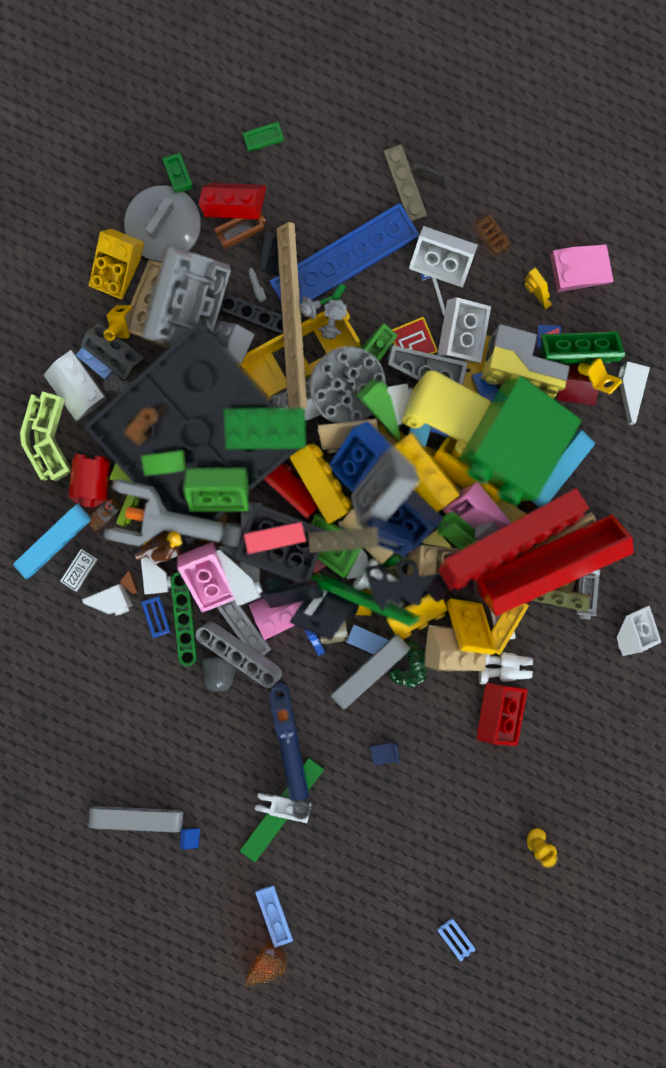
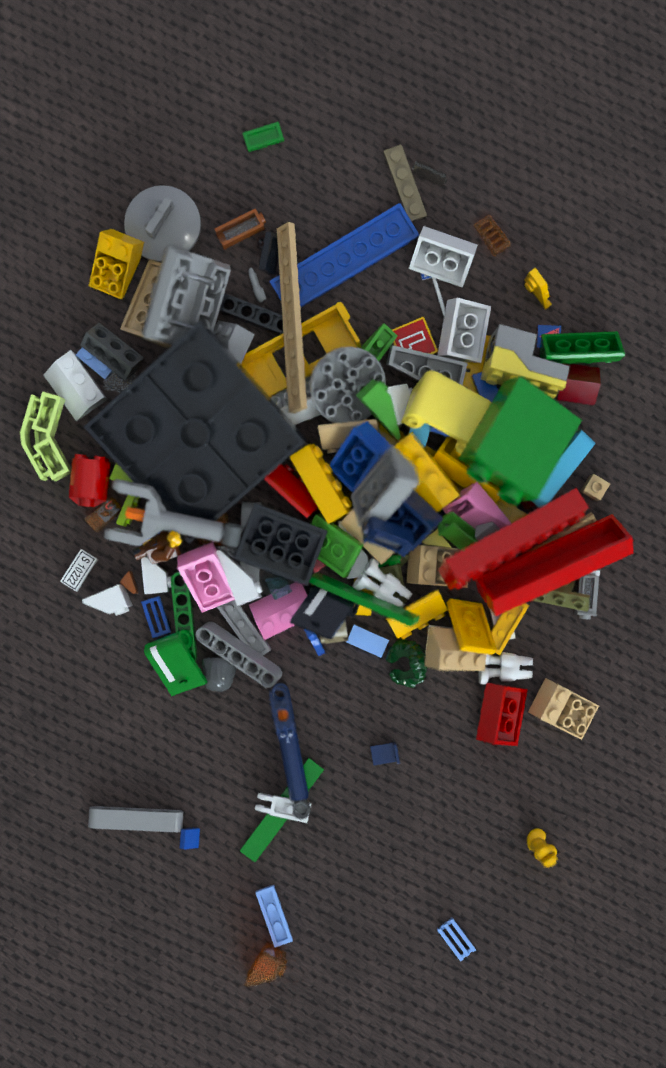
medium azure beam [13,504,91,580] -> none
yellow bracket [104,305,133,341] -> none
clear orange leg [124,407,159,446] -> none
bright green slope [141,451,186,475] -> none
green plate [162,153,193,194] -> none
bright green slope [184,468,249,511] -> none
red slope [199,183,266,219] -> none
green plate [224,407,306,449] -> none
coral tile [244,522,306,554] -> none
black tile [262,580,324,608] -> none
light grey plant [300,284,347,340] -> none
dark tan plate [308,527,378,553] -> none
light grey beam [330,634,410,710] -> none
black piece [365,553,474,611] -> none
bright pink slope [550,245,614,293] -> none
yellow bracket [578,358,622,394] -> none
white slope [617,606,661,656] -> none
white slope [618,362,650,425] -> none
none -> green door [144,630,208,696]
none -> tan slope [528,678,599,740]
none -> tan brick [580,474,610,501]

